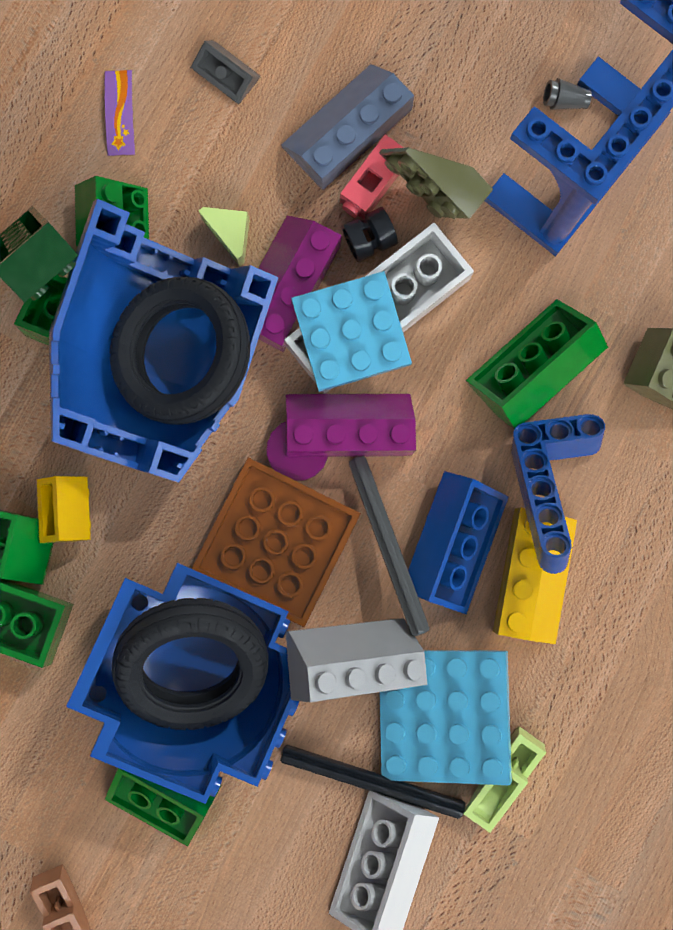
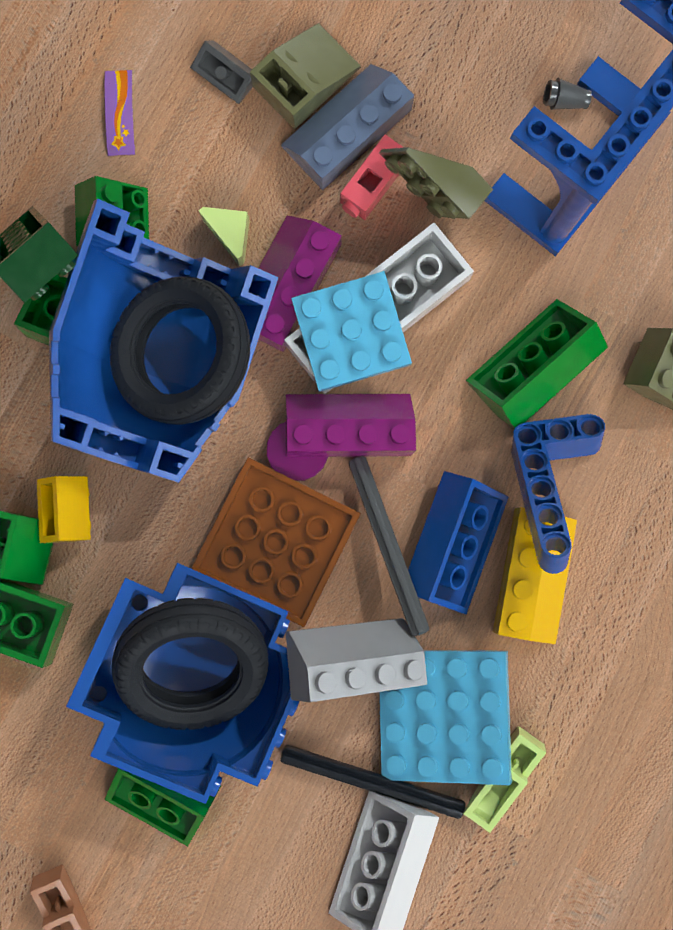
black wheel [341,207,398,263] -> none
none -> olive slope [250,23,361,129]

